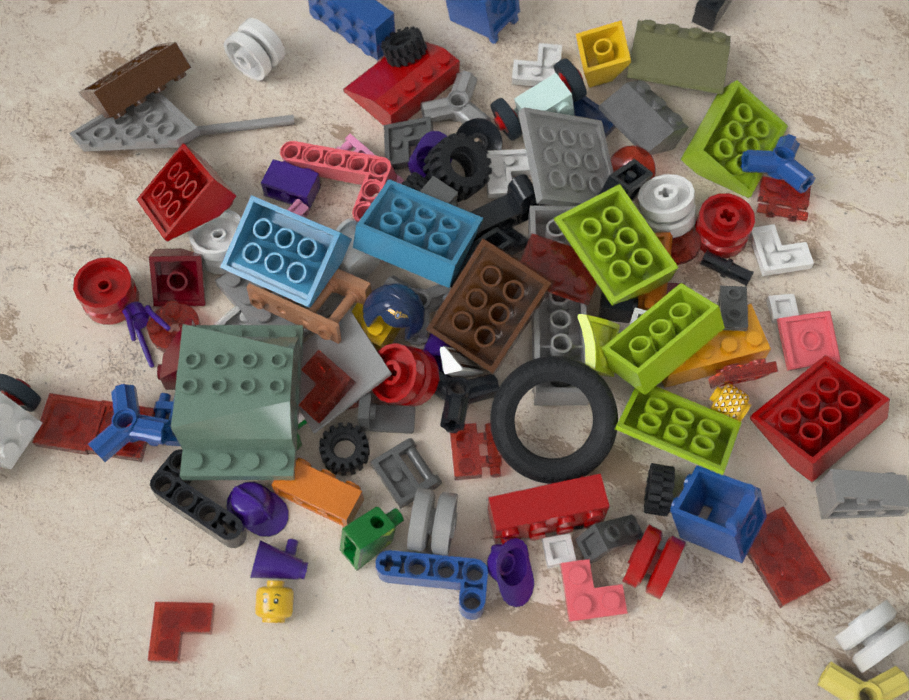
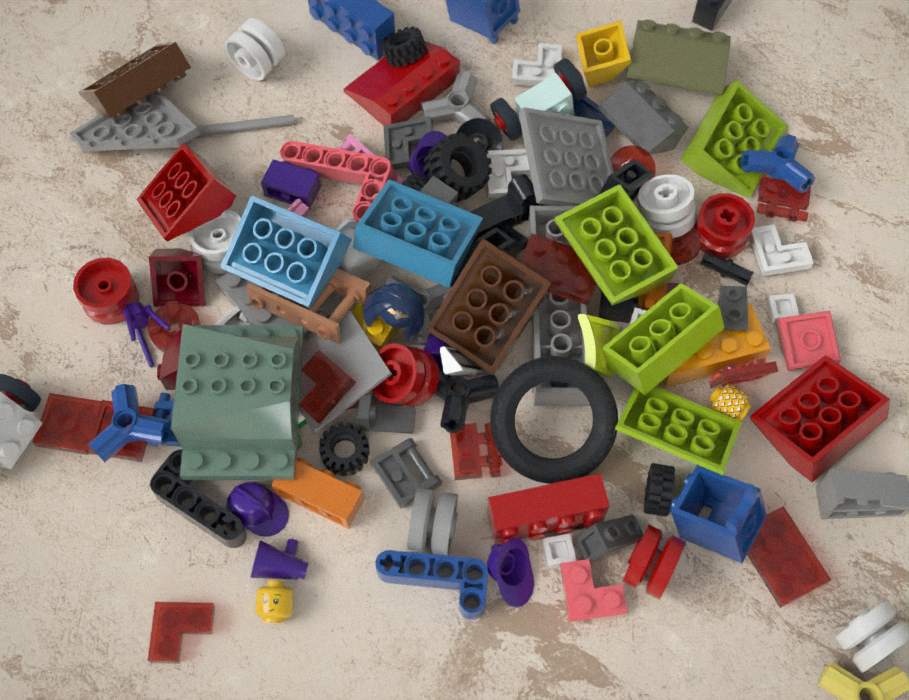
green torso [339,507,404,571] -> none

